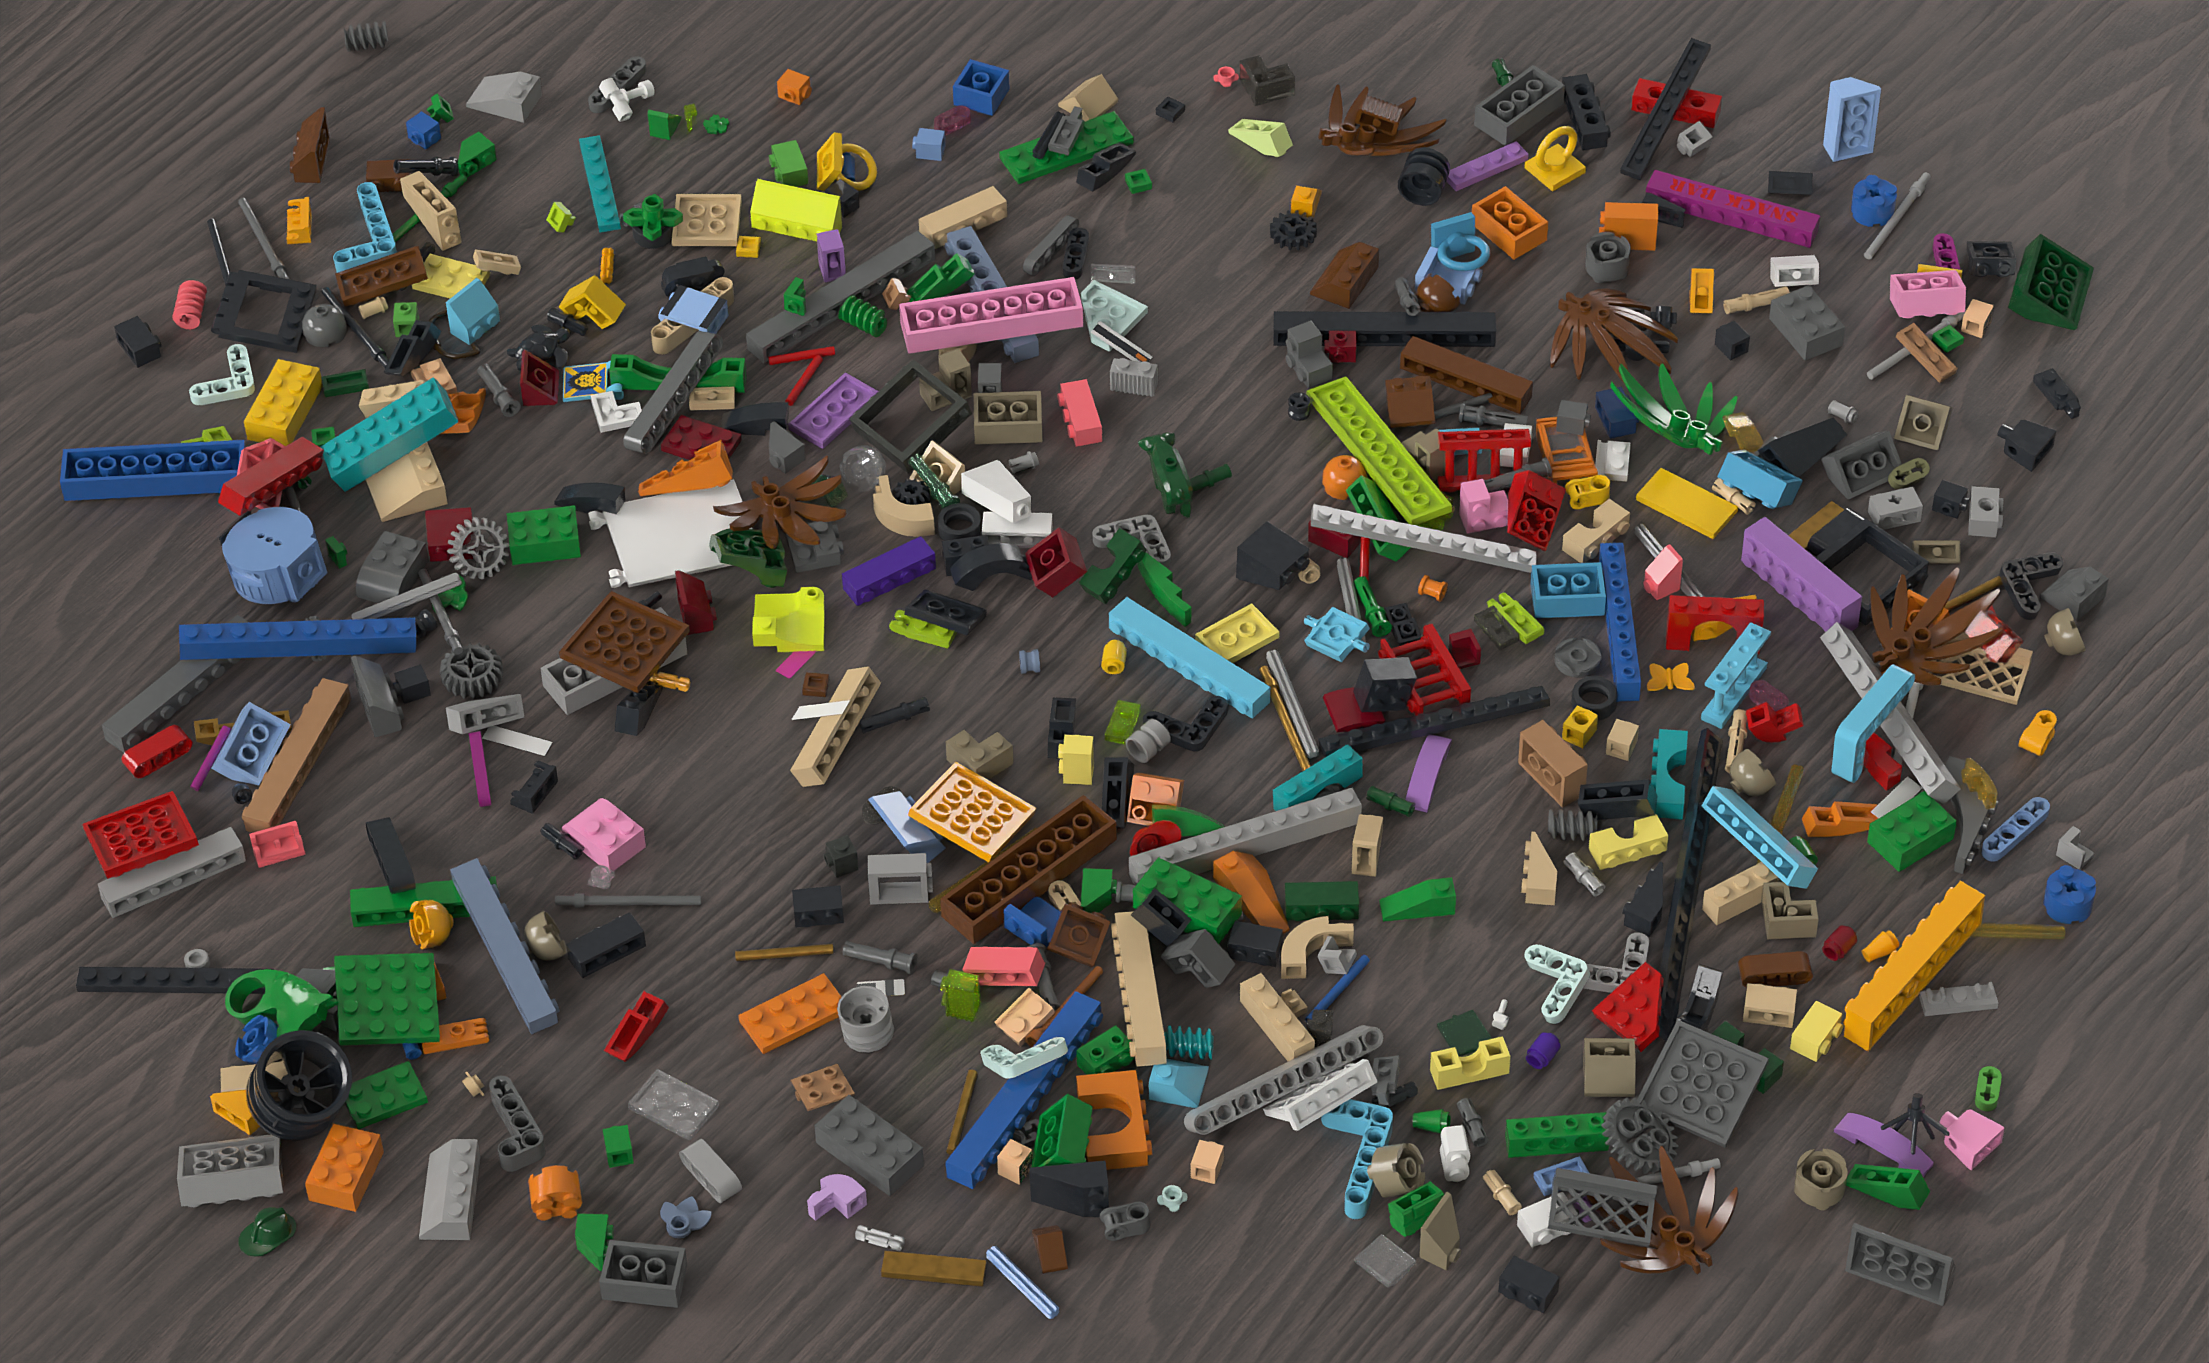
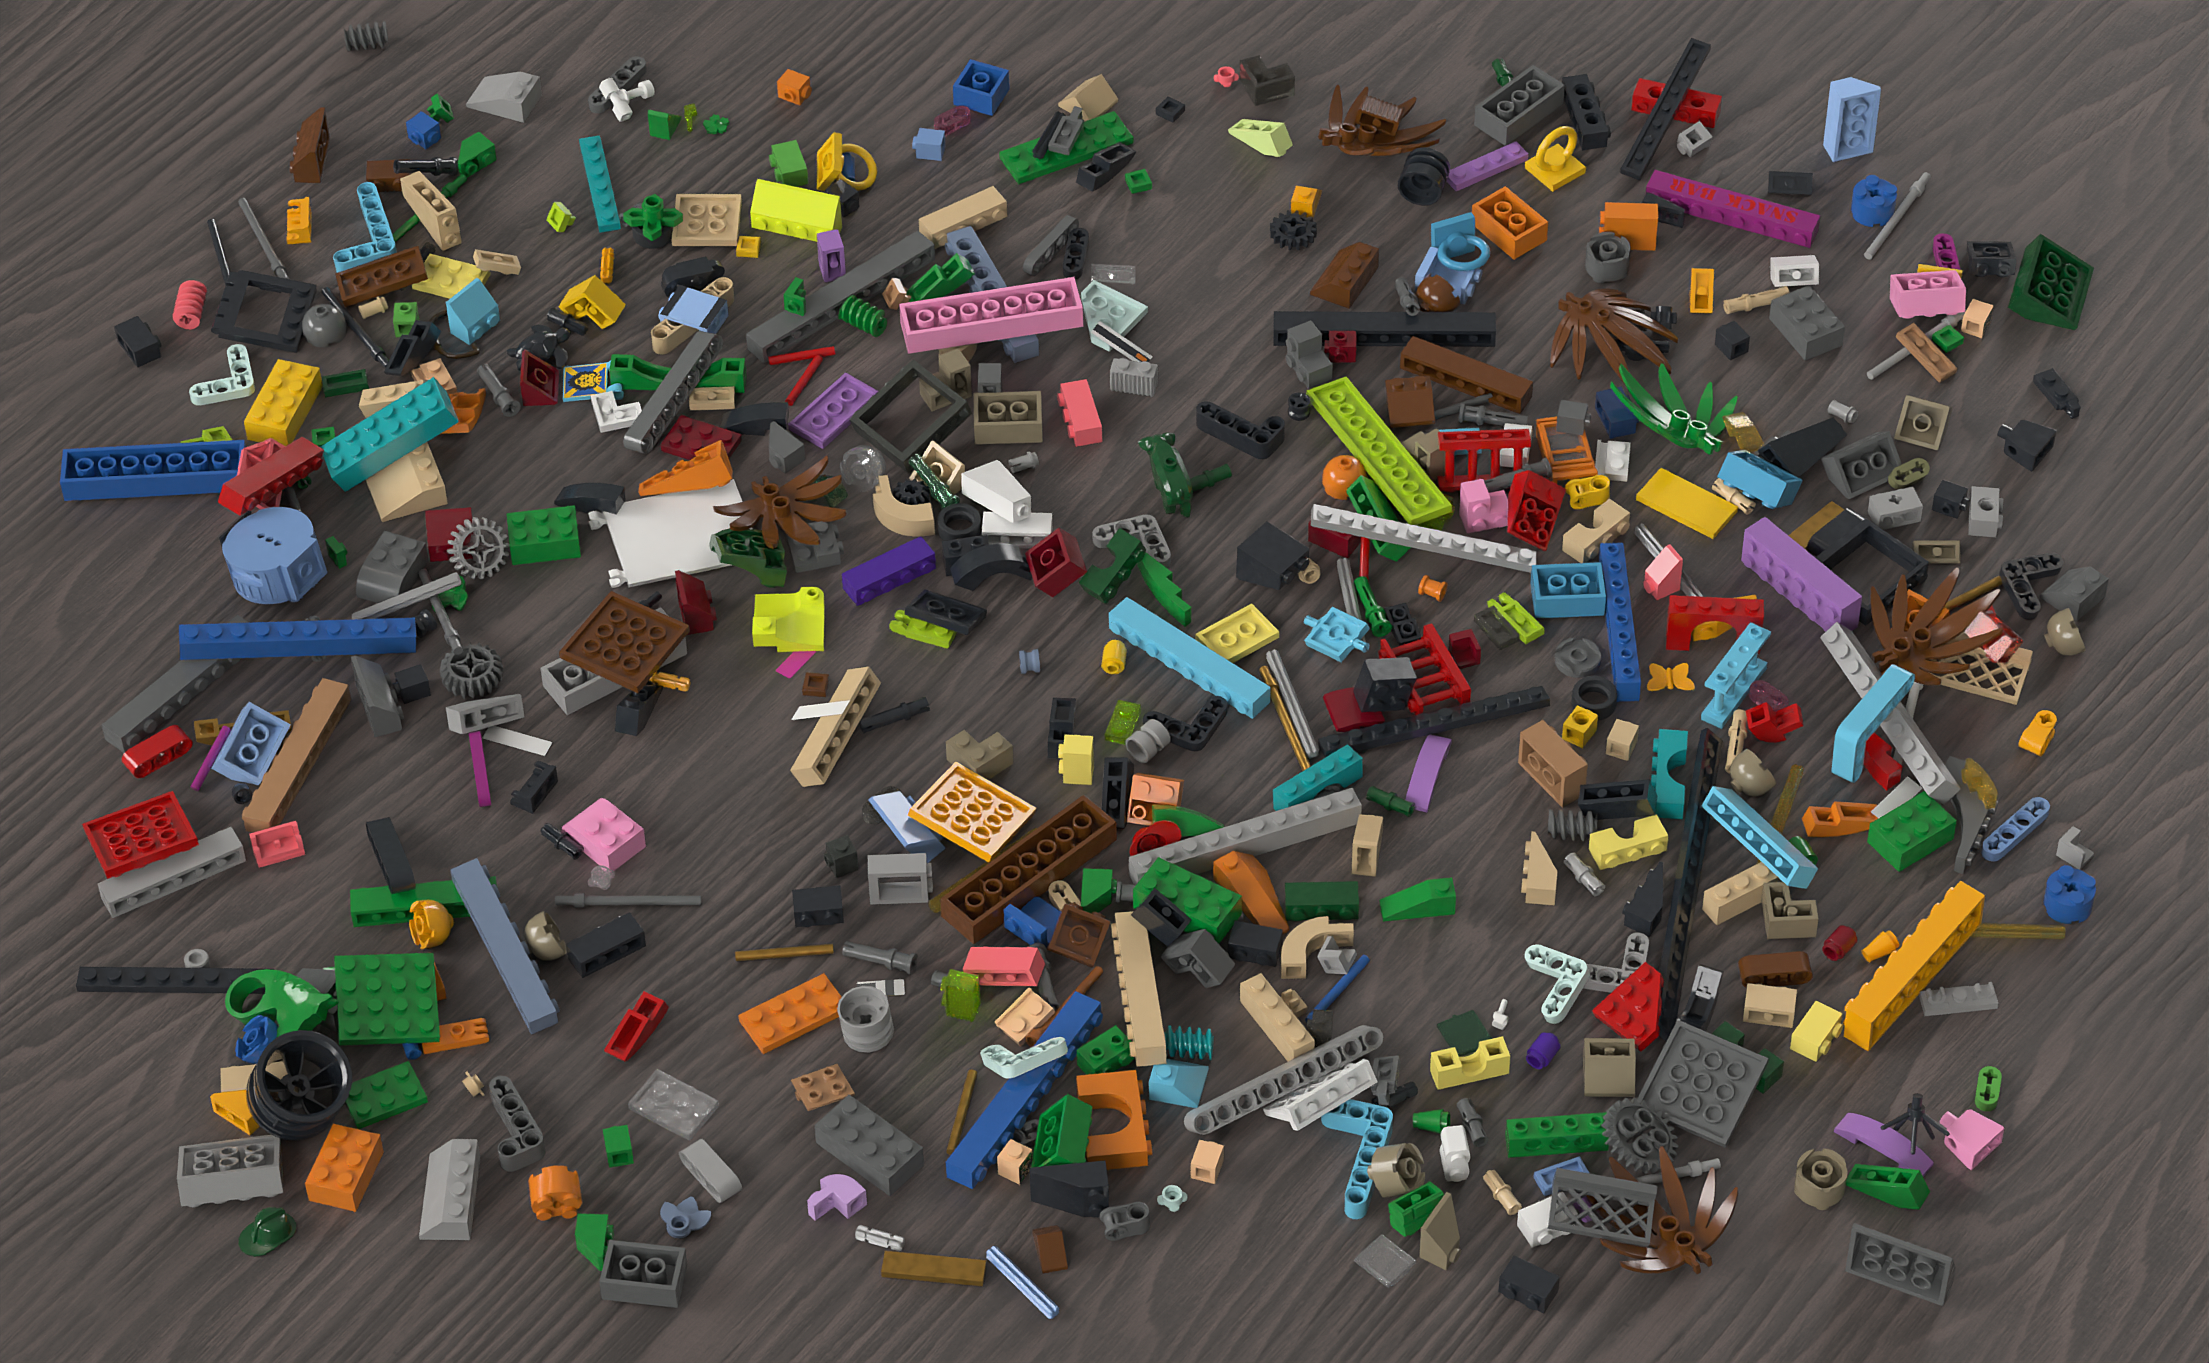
none -> black beam [1196,401,1285,459]

